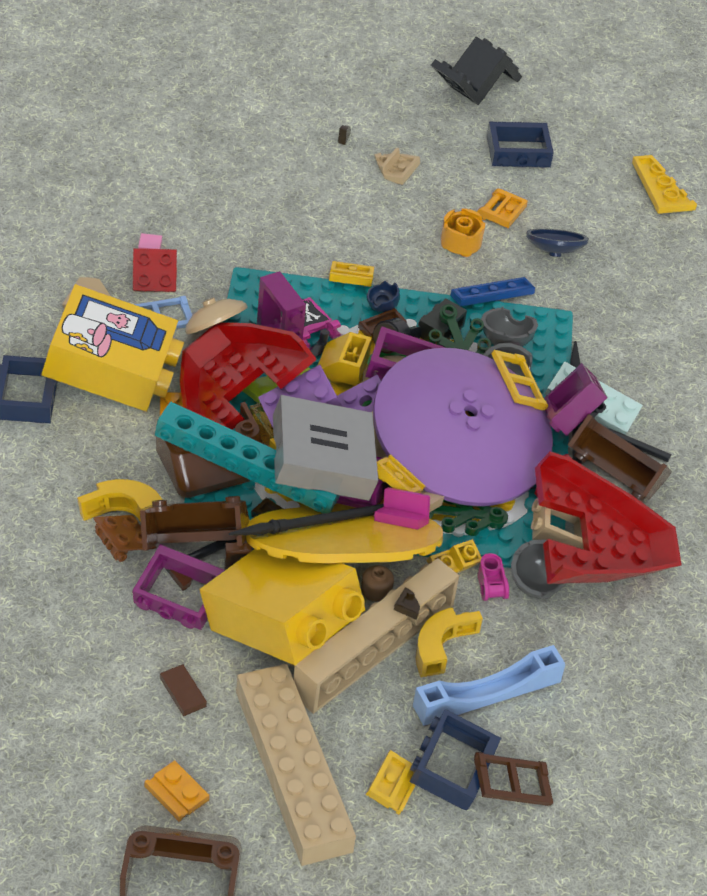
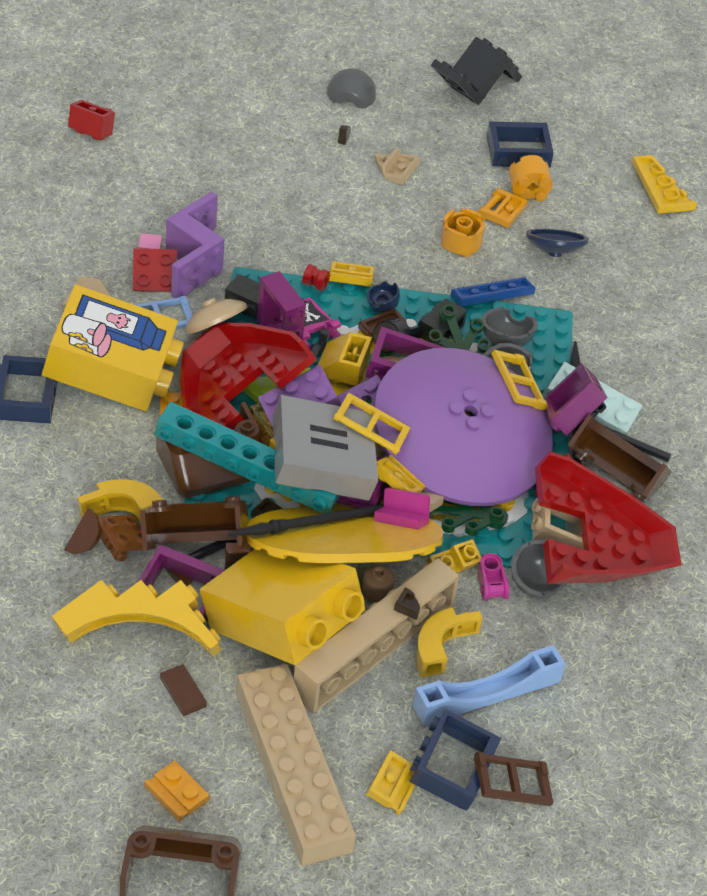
none -> yellow arch [52,579,221,657]
none -> reddish brown tile [64,508,102,554]
none -> red brick [68,100,115,140]
none -> medium lavender bracket [166,191,225,298]
none -> pearl dark grey brick [225,274,260,319]
none -> red wheel [302,264,331,291]
none -> dark grey cylinder [327,68,376,109]
none -> yellow window [333,393,410,455]
none -> light orange brick [509,155,553,201]

